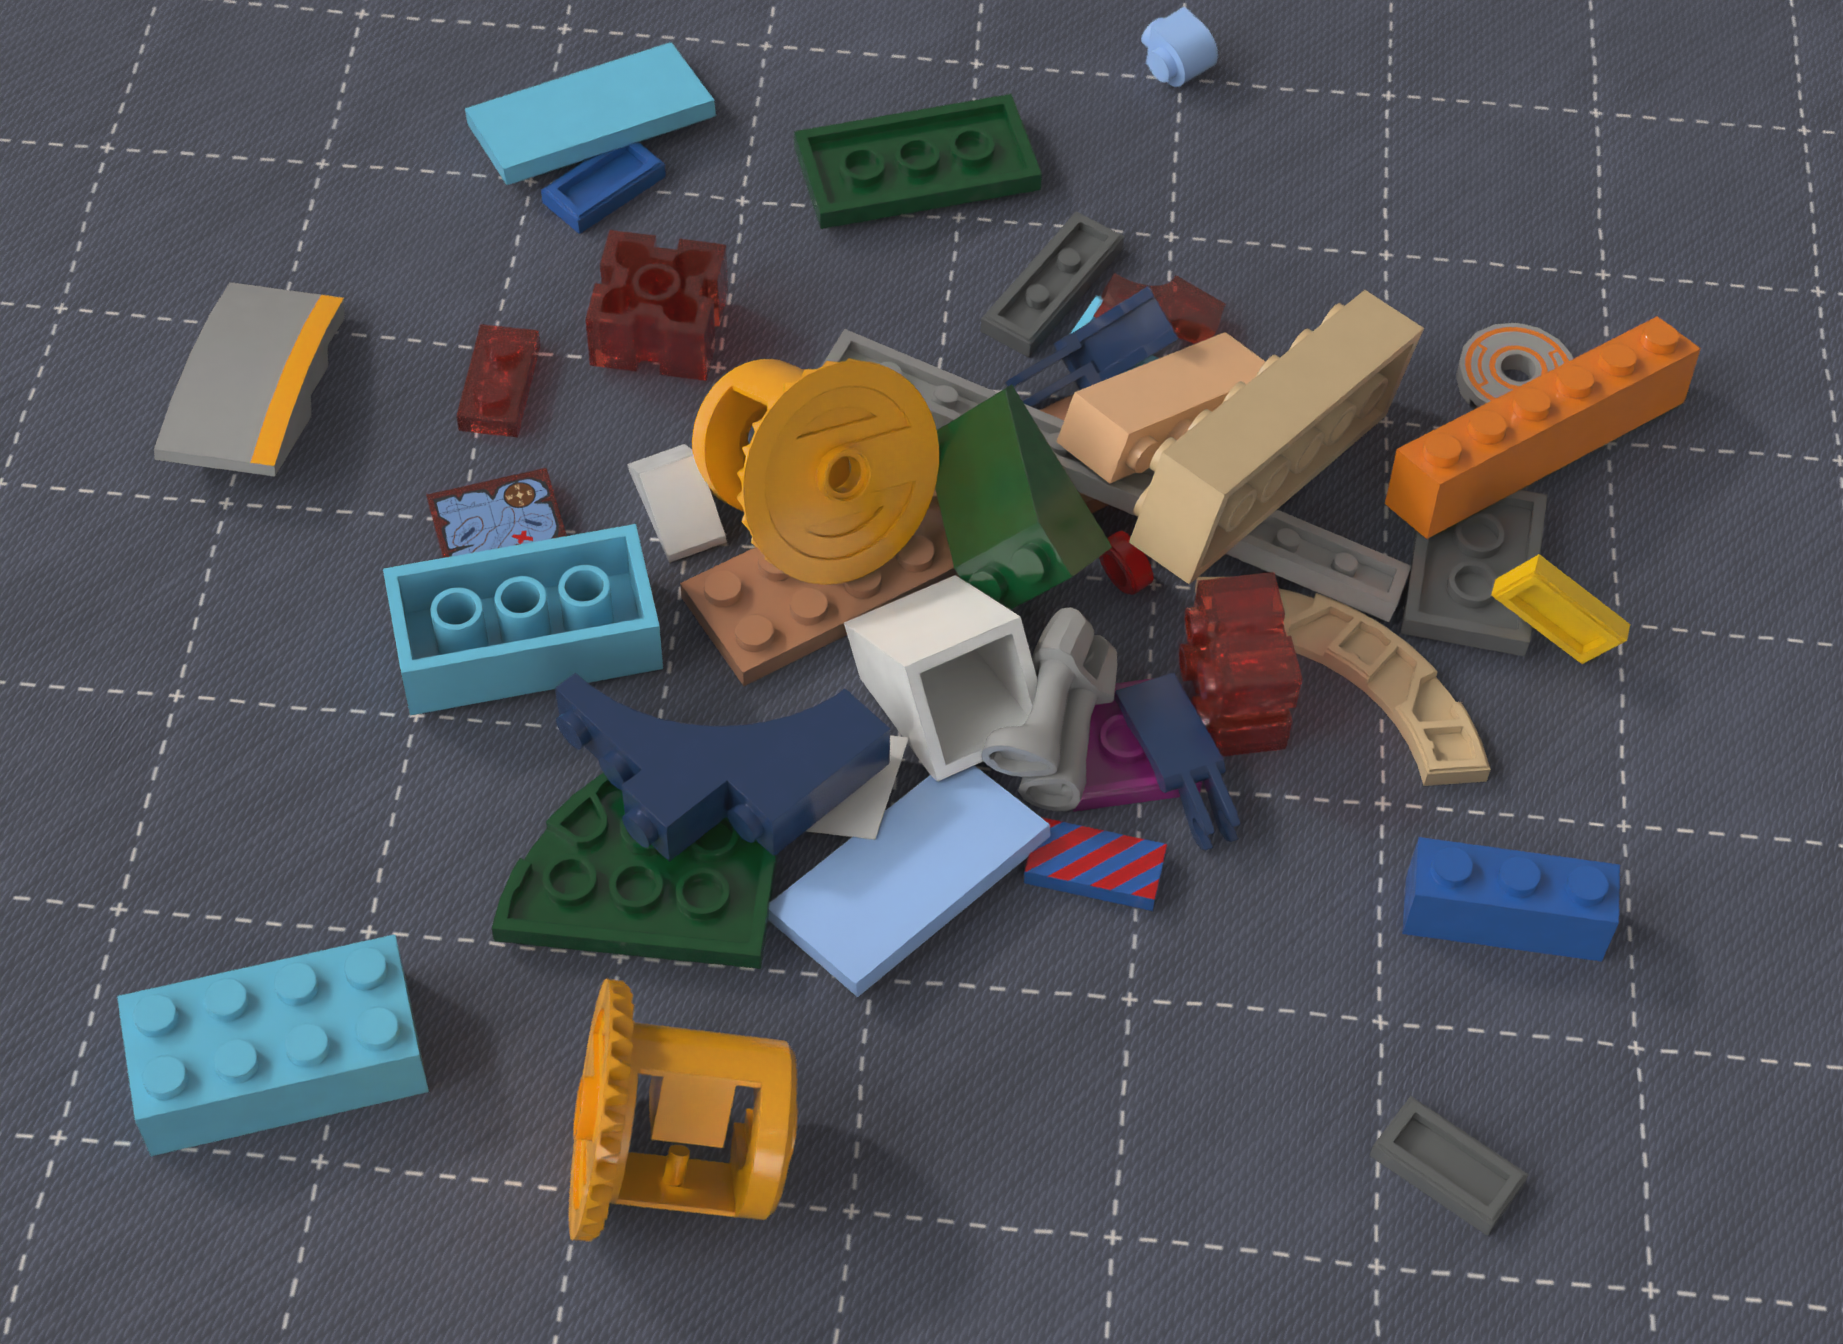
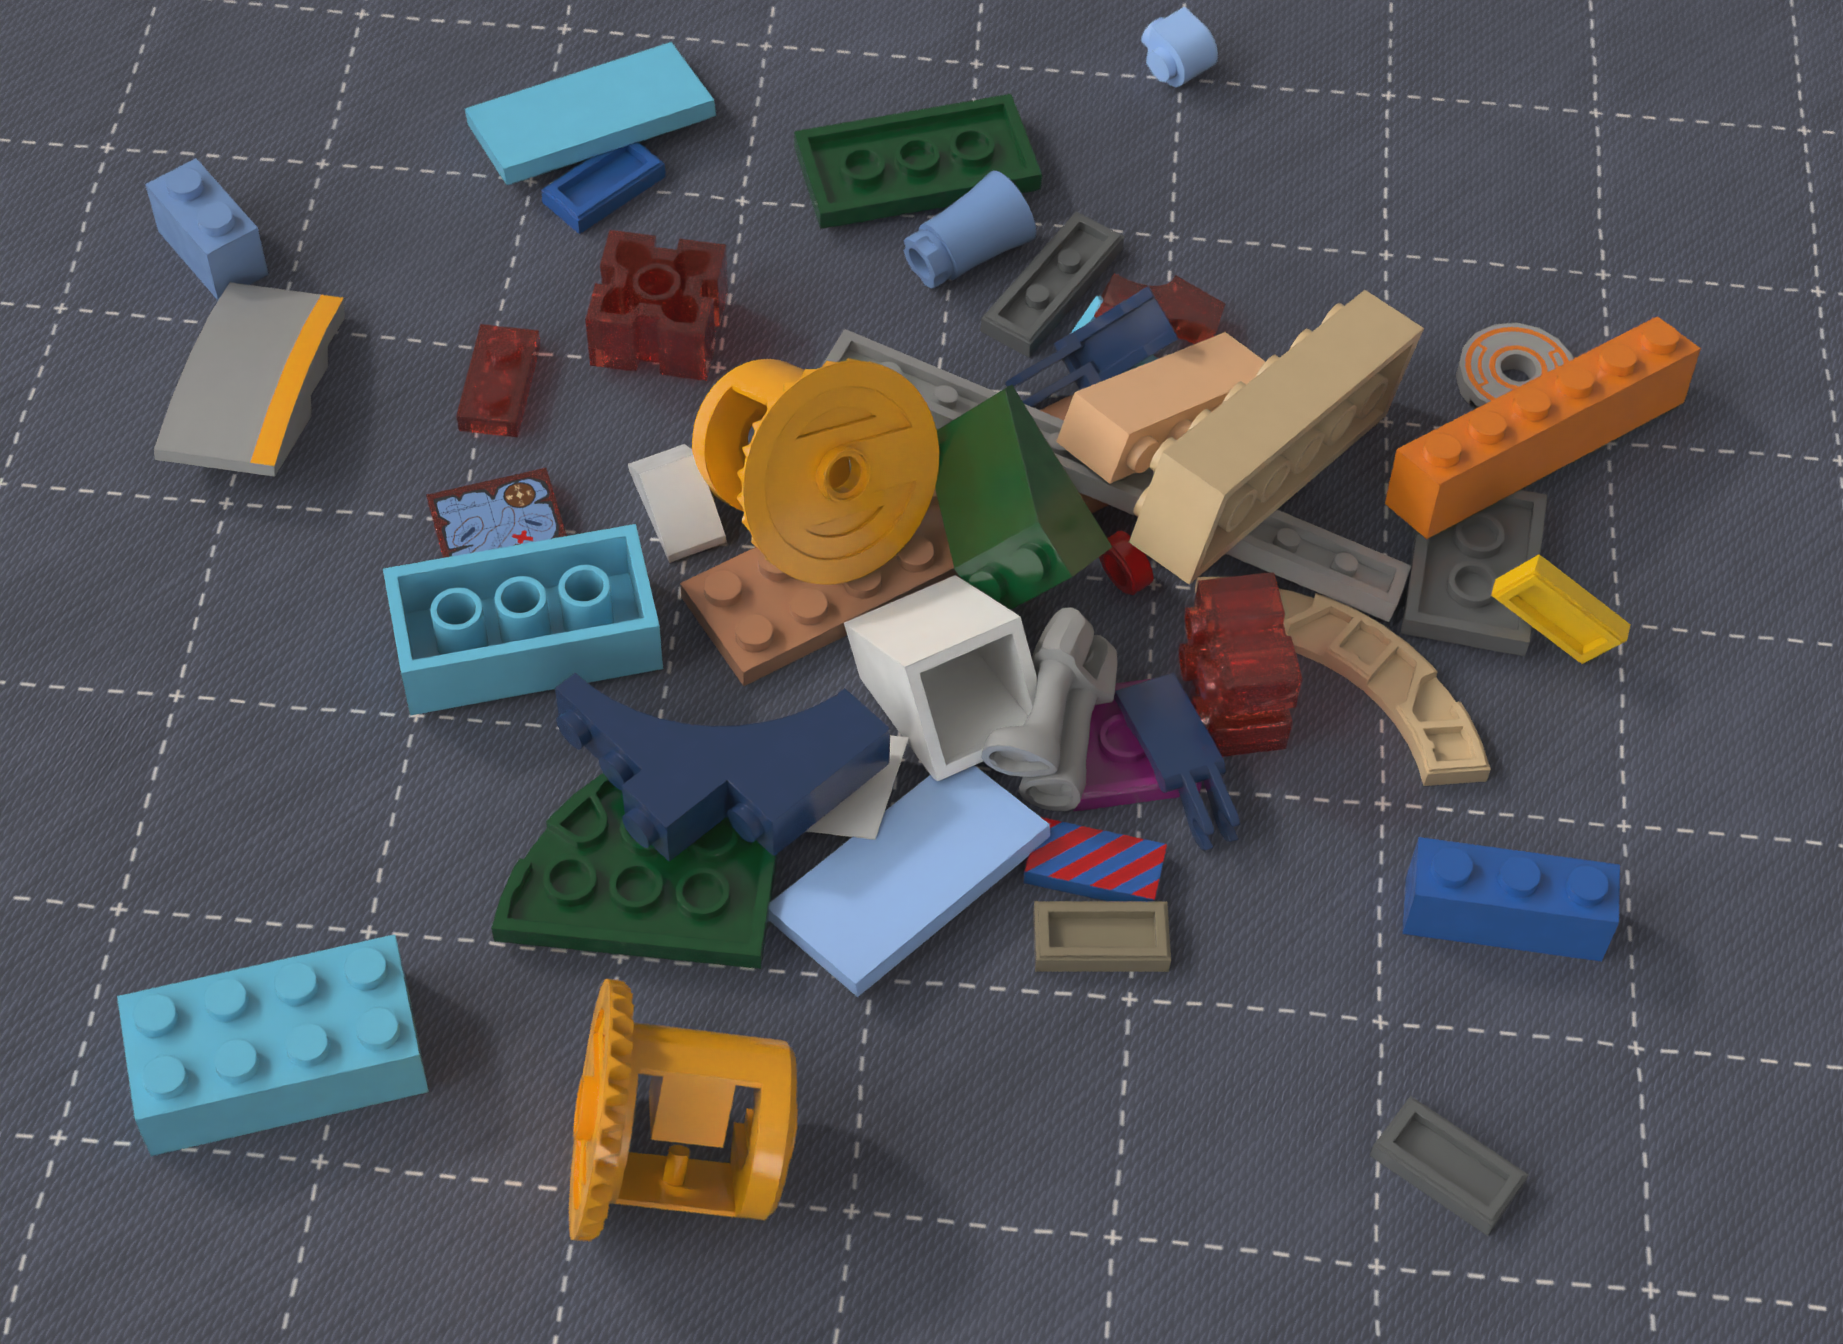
none -> medium blue brick [145,158,269,300]
none -> medium blue plant [903,171,1036,288]
none -> dark tan tile [1033,901,1171,972]

